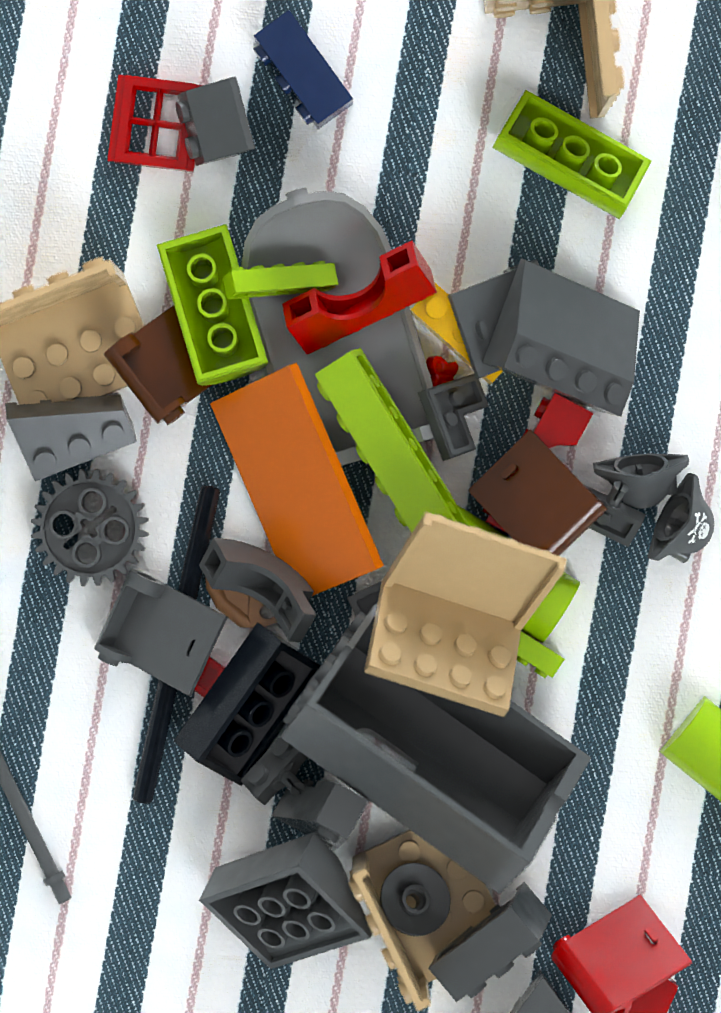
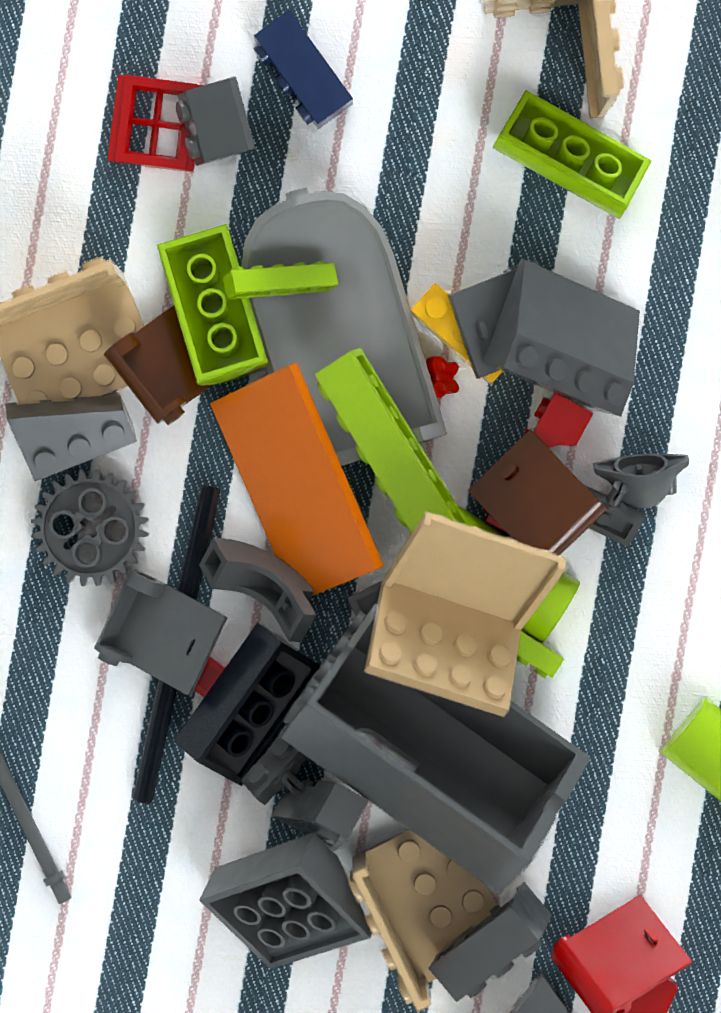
medium nougat piece [205,577,277,628] -> none
red arch [282,241,437,355] -> none
dark grey dish [380,863,451,936] -> none
dark grey tile [418,374,489,461] -> none
dark grey hat [647,473,714,563] -> none

